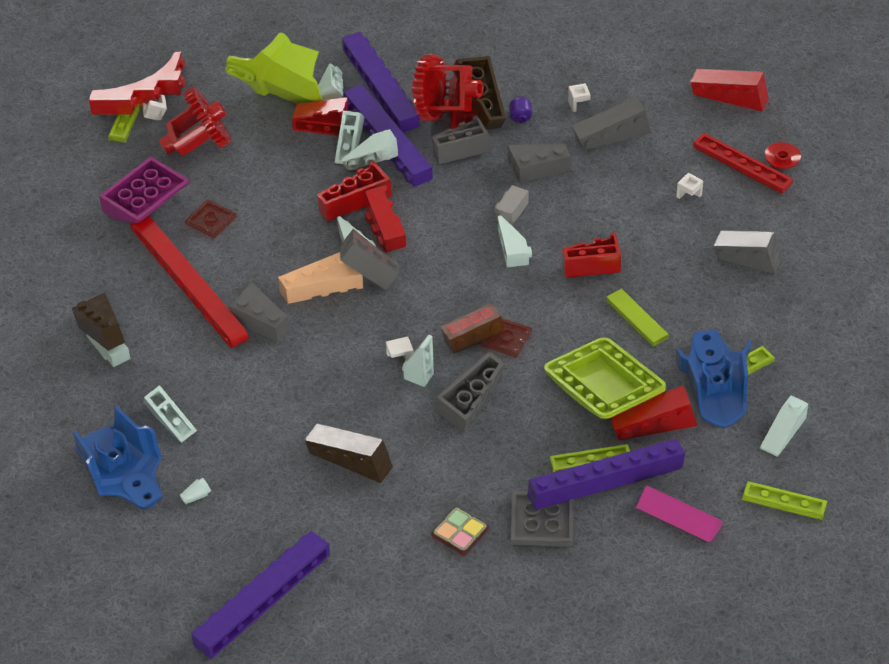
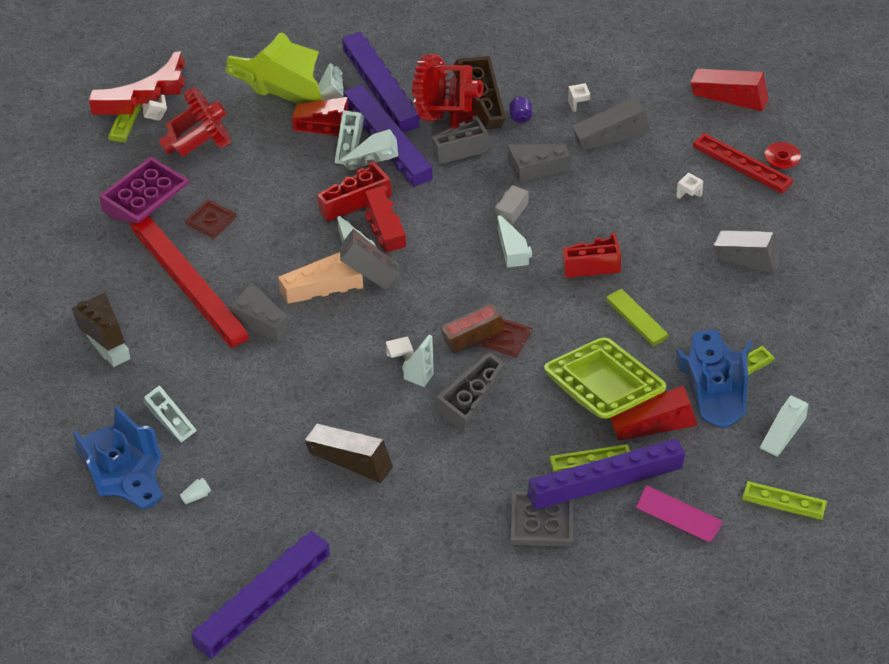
tile [431,506,489,556] -> none

